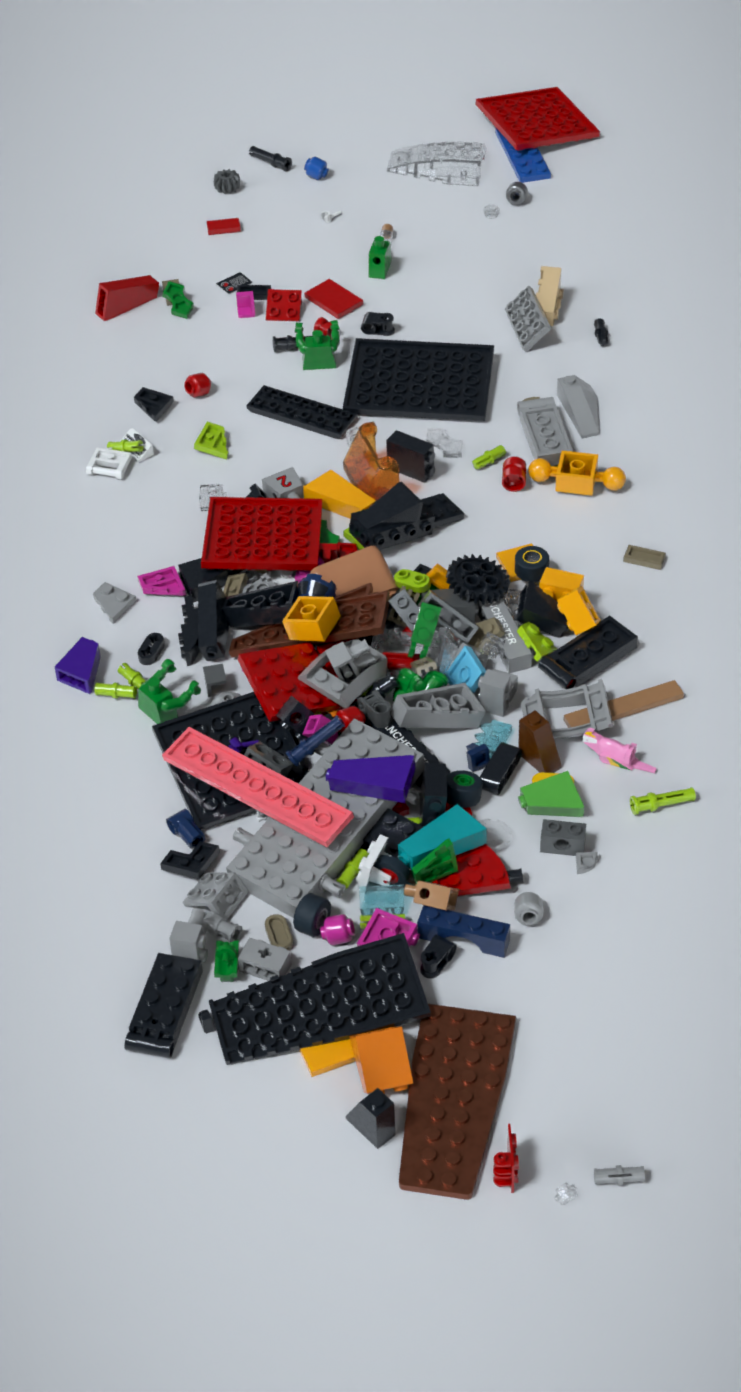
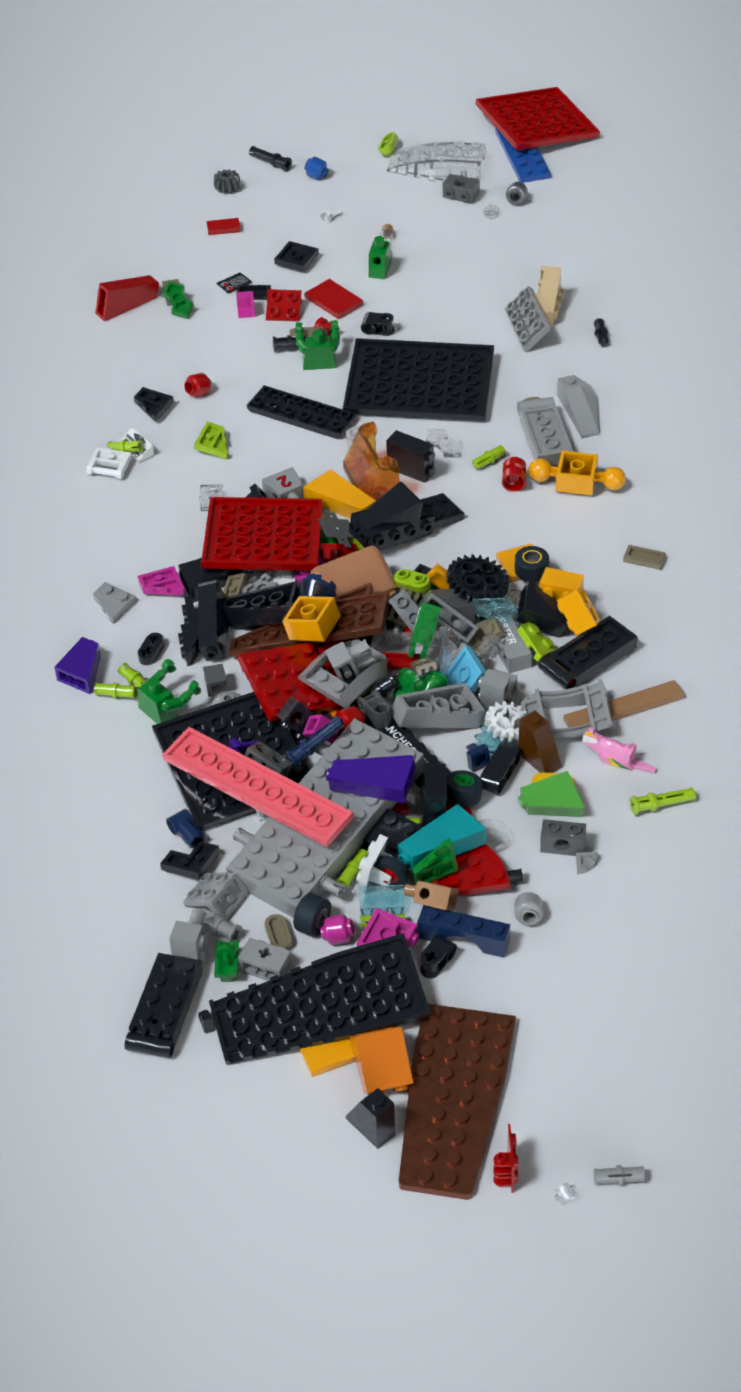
none -> black plate [274,241,319,272]
none -> dark tan tile [289,327,328,337]
none -> dark grey piece [318,509,354,548]
none -> lime plate [378,132,398,156]
none -> dark grey brick [443,174,480,204]
none -> clear light blue plate [471,597,517,618]
none -> white gear [484,701,527,742]

